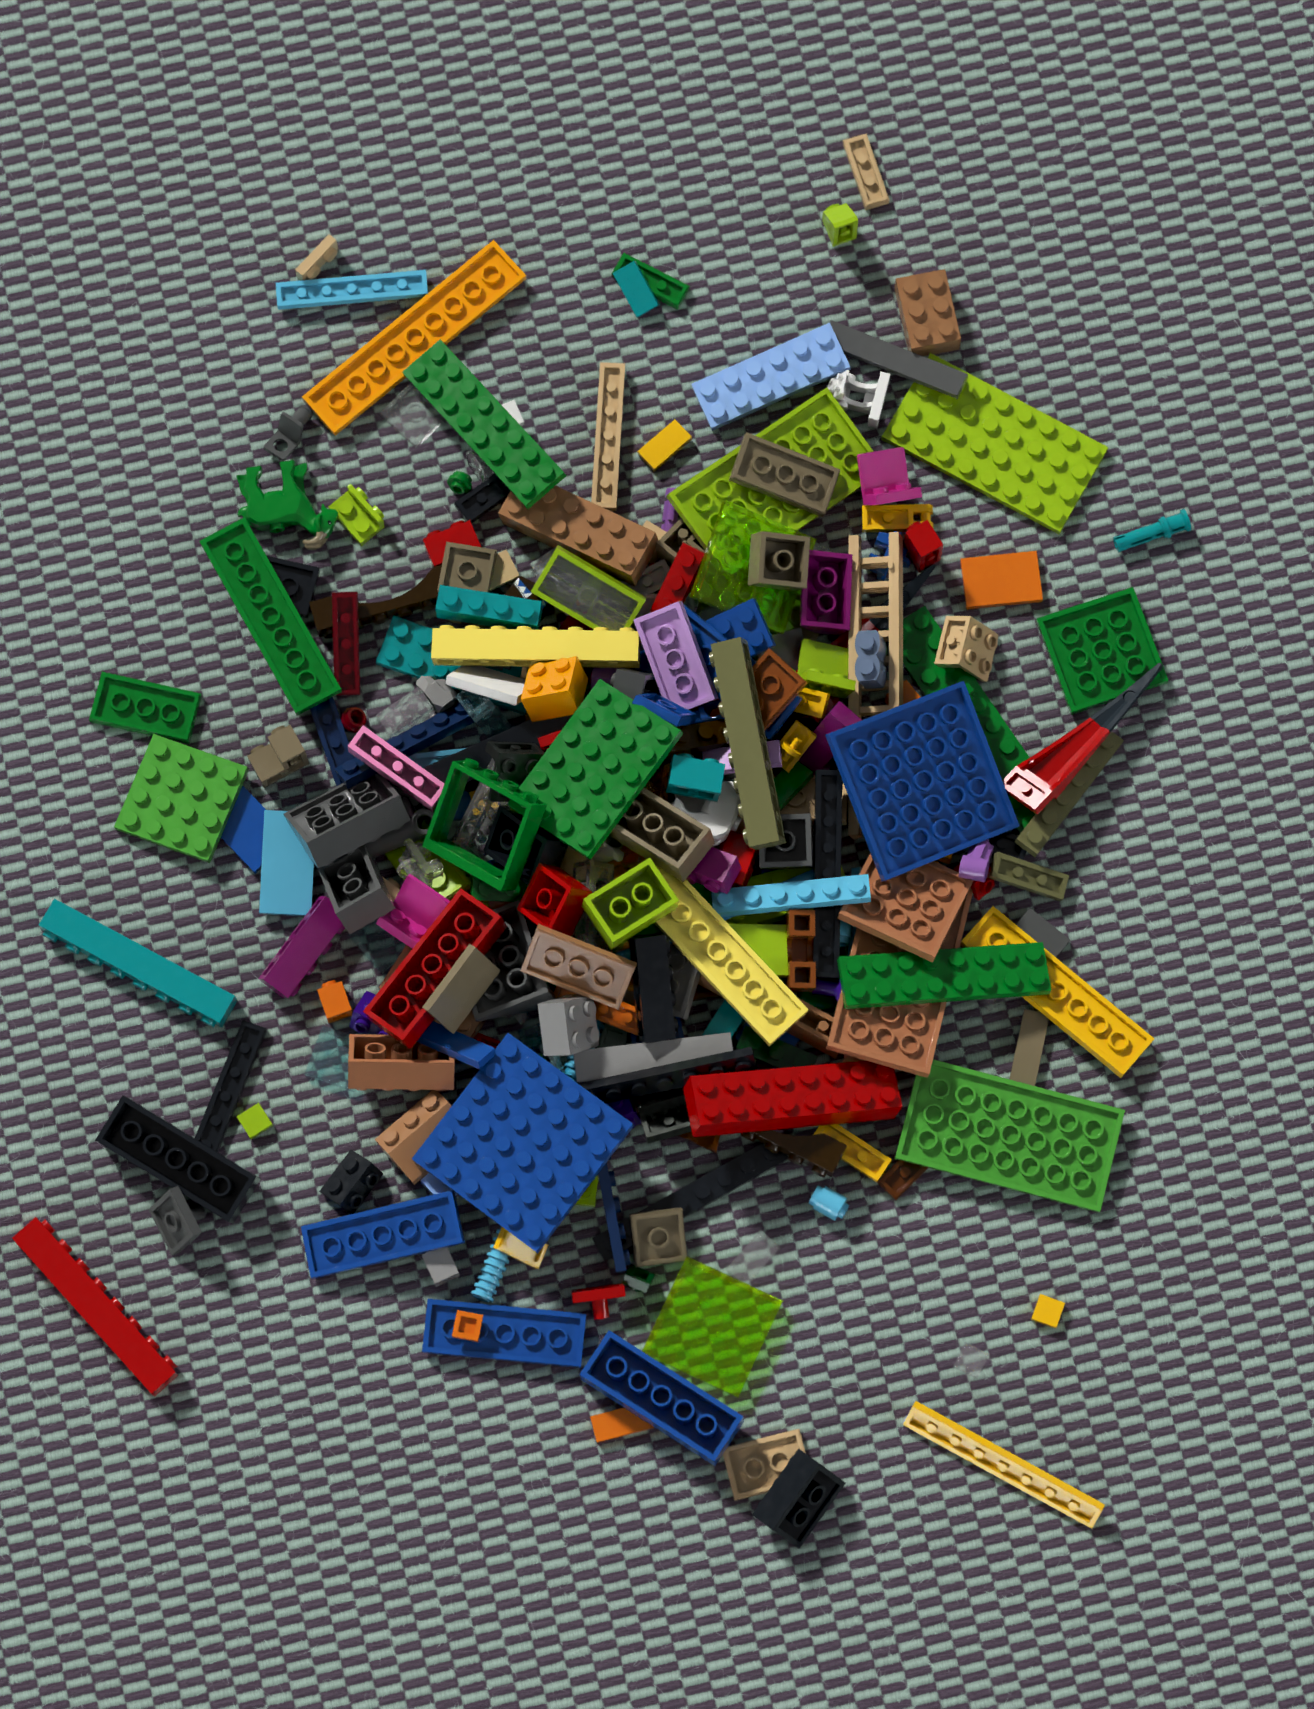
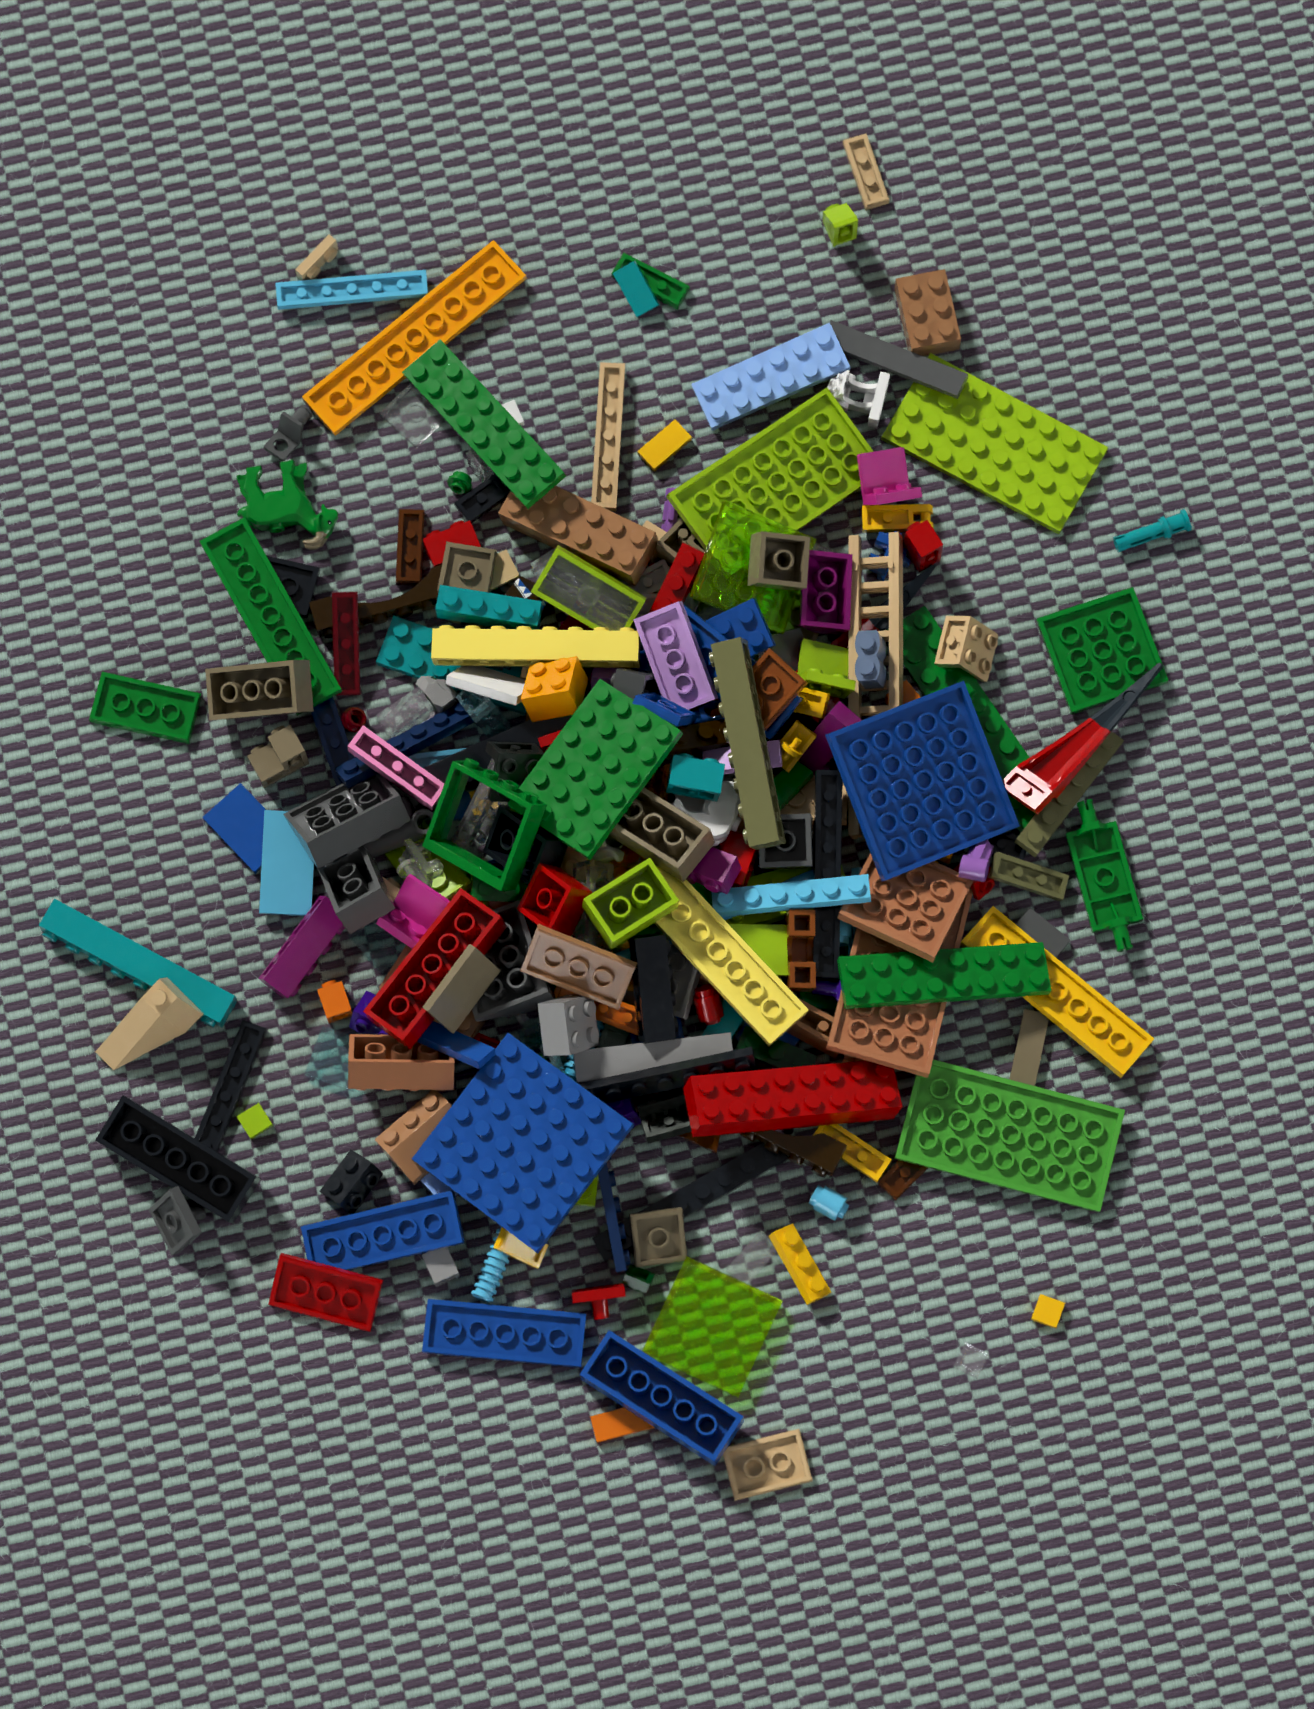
red brick [12,1217,179,1397] -> none
bright green plate [114,734,249,863] -> none
lime bracket [328,484,385,546] -> none
orange plate [452,1310,484,1342] -> none
dark tan tile [729,432,840,517] -> none
black slope [752,1448,846,1549] -> none
yellow plate [903,1401,1105,1529] -> none
orange tile [960,551,1043,610] -> none
none -> tan wedge [96,977,204,1070]
none -> dark tan brick [205,660,314,720]
none -> red tile [268,1253,383,1332]
none -> reddish brown tile [396,509,425,585]
none -> red brick [693,984,725,1025]
none -> yellow plate [769,1223,831,1305]
none -> green plate [1065,799,1143,952]

